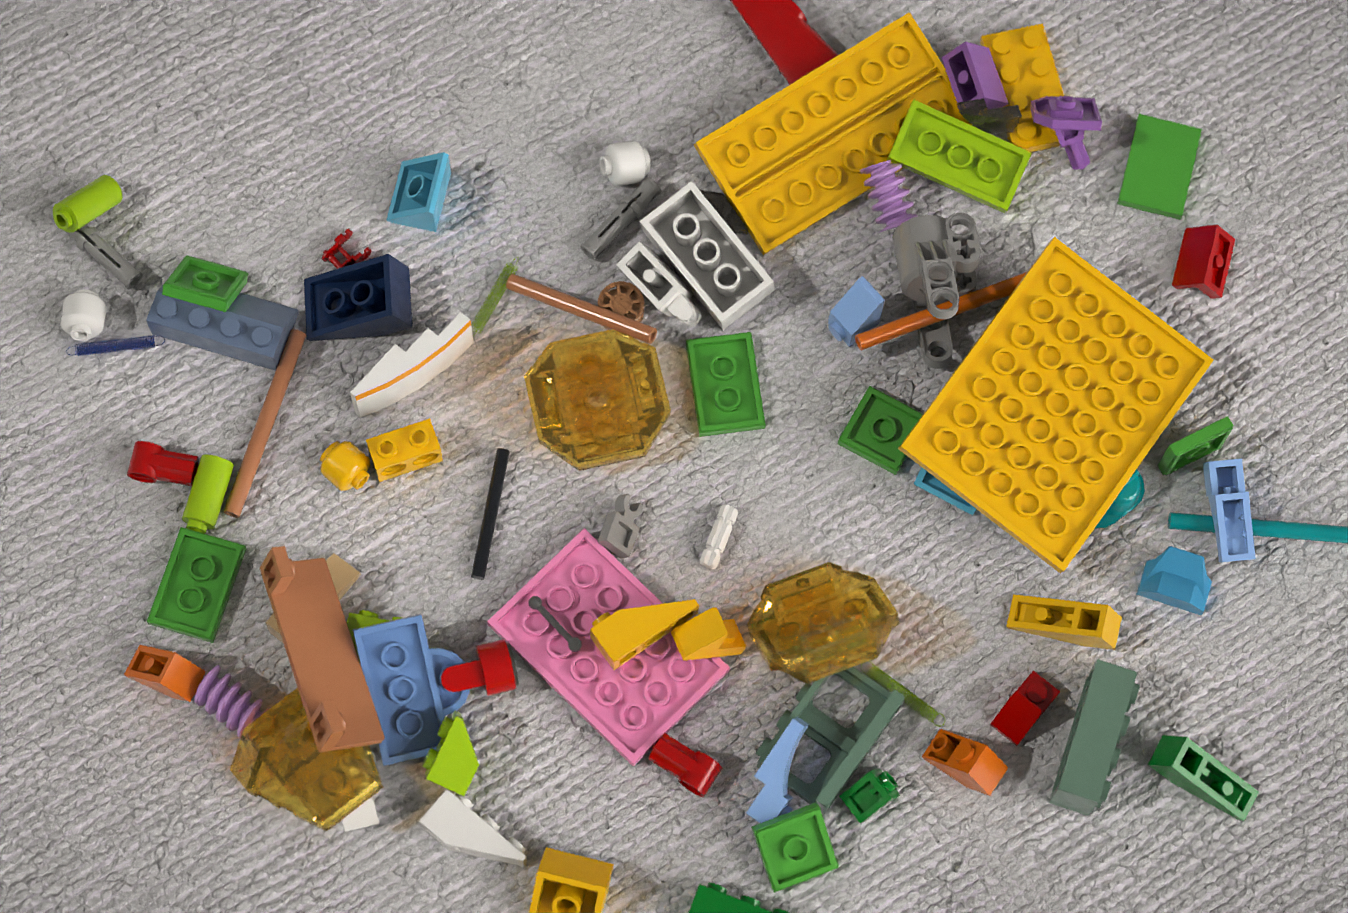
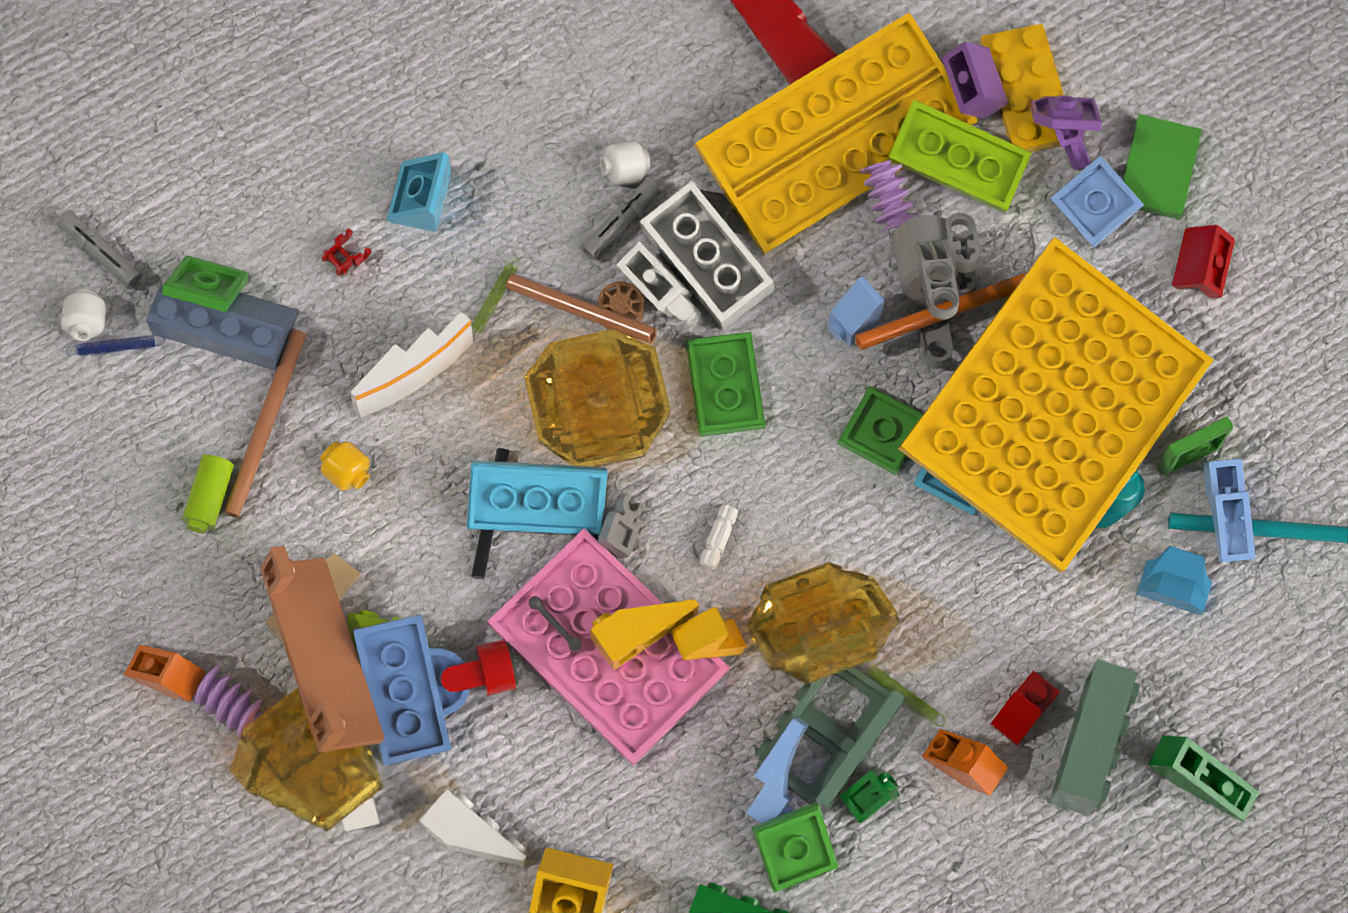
lime brick [53,175,122,233] -> none
red piece [127,441,199,487] -> none
bright green tile [147,527,246,643] -> none
dark blue slope [304,254,413,341] -> none
yellow brick [366,418,443,482] -> none
lime slope [422,710,479,796] -> none
red piece [649,733,723,797] -> none
clear smoke slope [957,98,1022,134] -> none
yellow slope [1006,594,1122,650] -> none
none -> medium azure tile [466,460,608,536]
none -> light blue plate [1051,155,1144,249]

